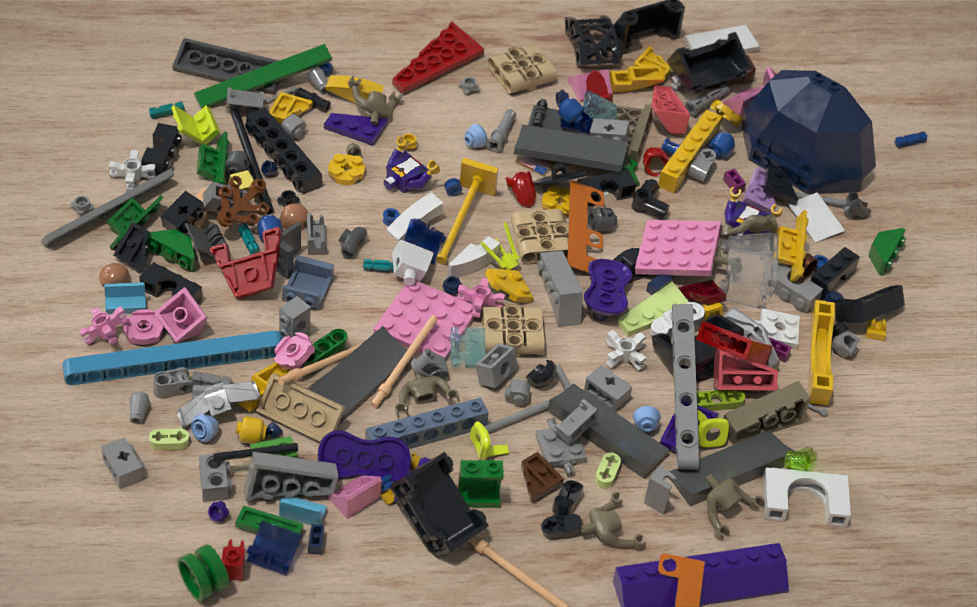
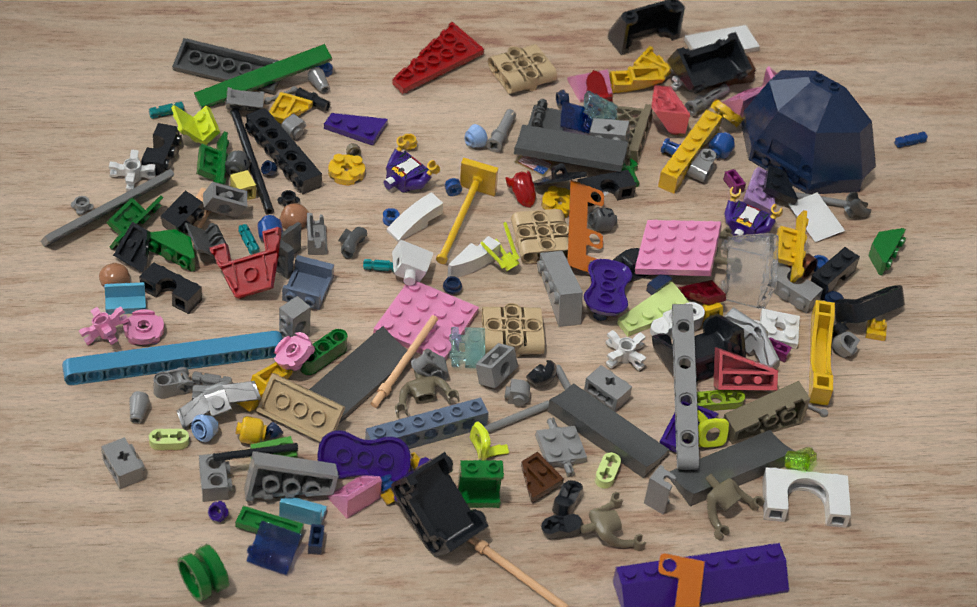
bright pink slope [154,287,208,343] -> none
dark orange plant [217,176,269,227] -> none
red brick [221,539,246,582] -> none
light nougat bar [278,344,361,385] -> none
yellow slope [325,75,385,104] -> none
dark tan piece [348,76,403,125] -> none
clear blue hinge [403,218,447,265] -> none
bright pink pin [457,278,505,318] -> none
light grey plate [459,77,479,94] -> none
yellow plate [485,268,534,303] -> none
light grey hinge [553,399,598,445] -> none
blue head [558,97,584,124] -> none
black fence [564,15,623,66] -> none
black piece [631,178,670,219] -> none
light blue cone [633,406,661,432] -> none
red piece [643,147,669,177] -> none
red arch [696,321,773,364] -> none
dark tan piece [721,214,778,248] -> none

